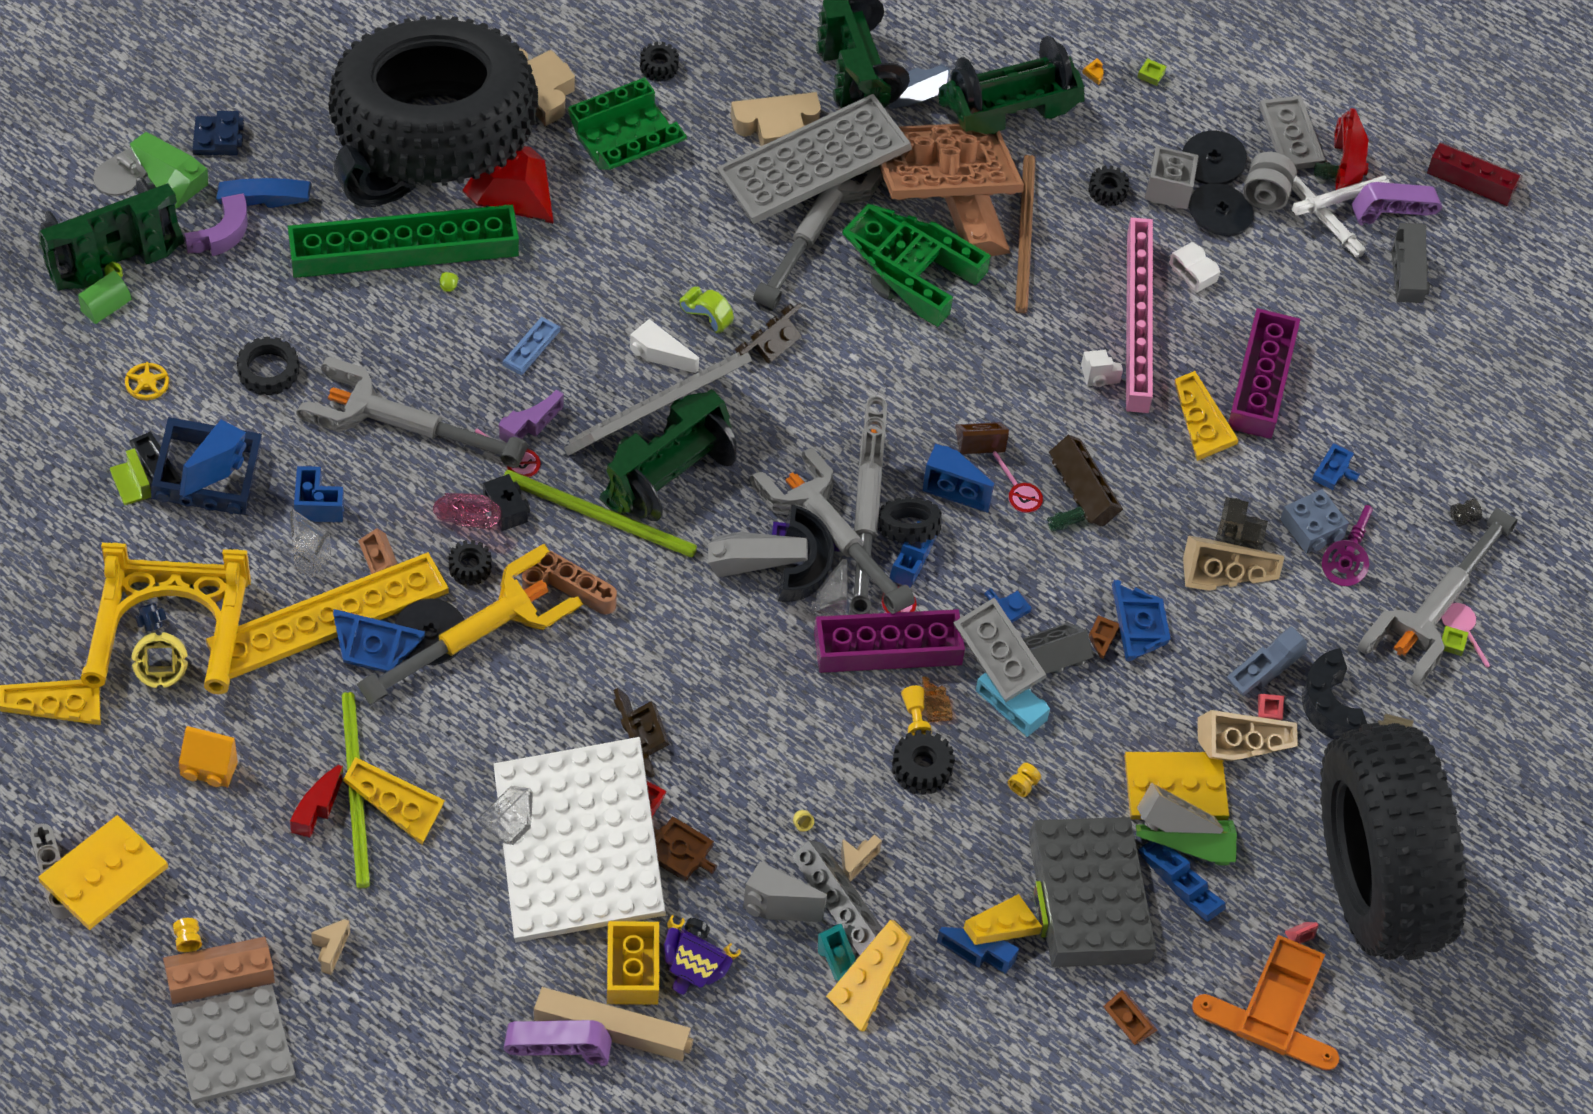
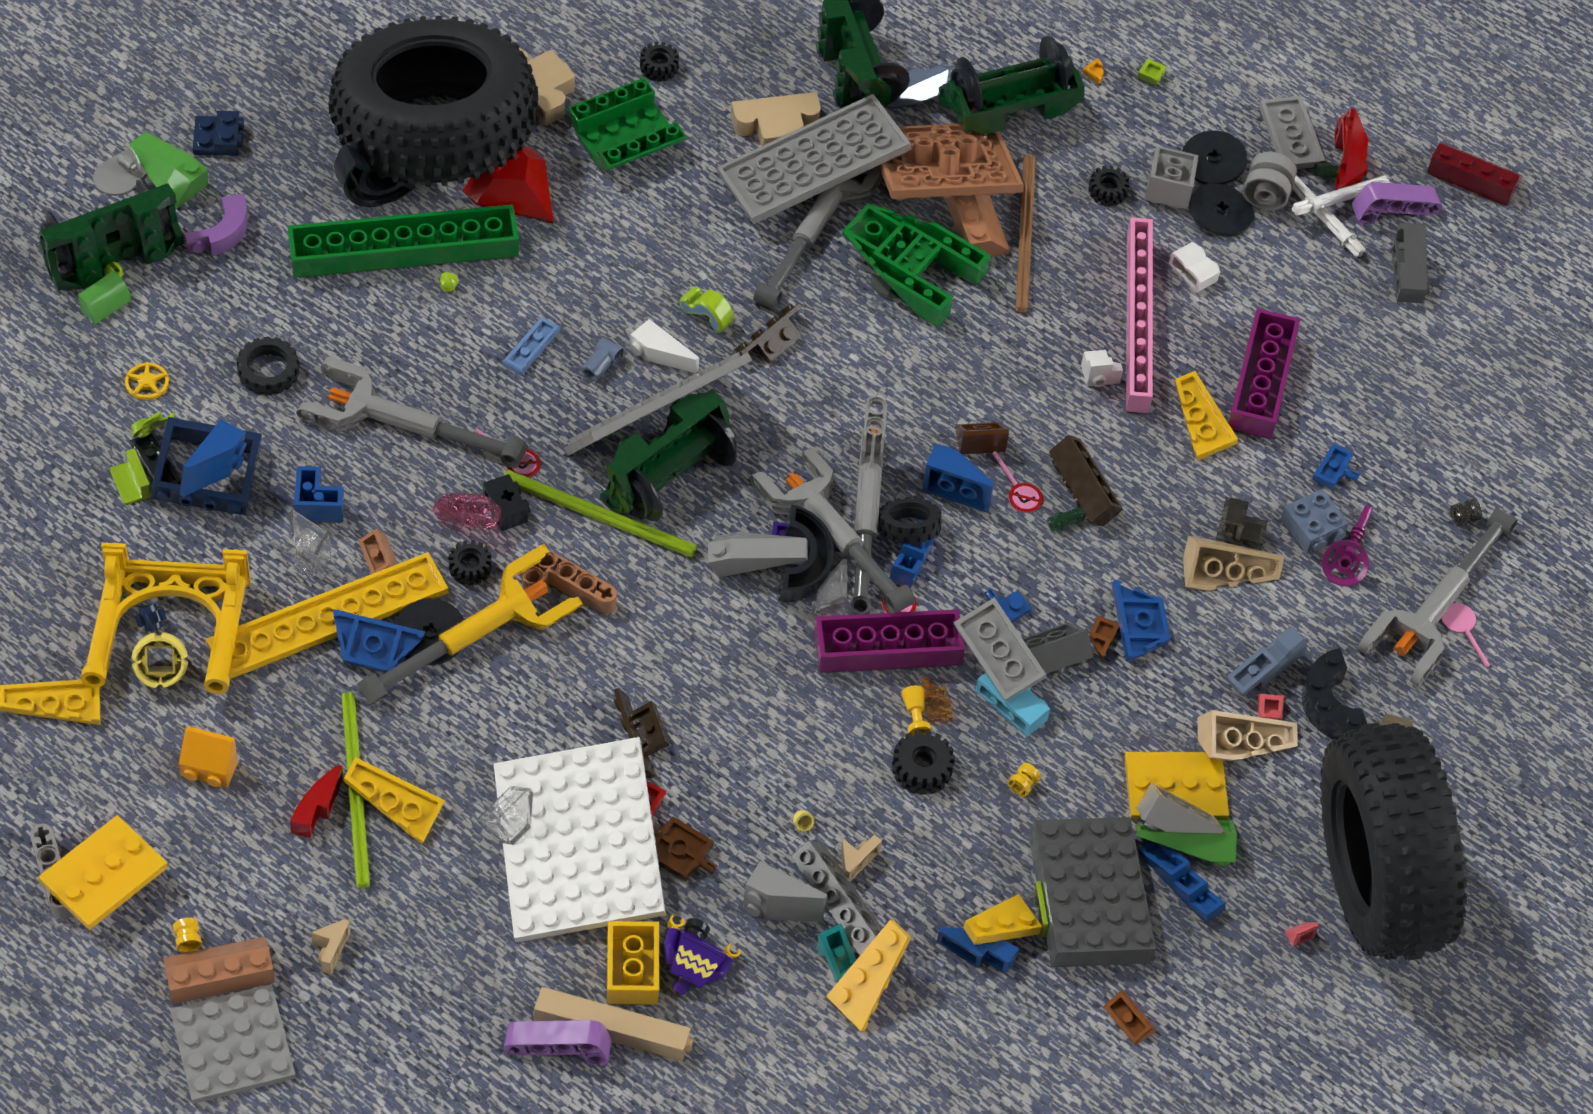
blue slope [216,178,312,208] -> none
medium lavender slope [498,390,564,443] -> none
orange piece [1192,935,1339,1071] -> none
lime plate [1442,626,1469,656] -> none
none -> lime plate [131,411,175,438]
none -> sand blue piece [581,337,624,381]

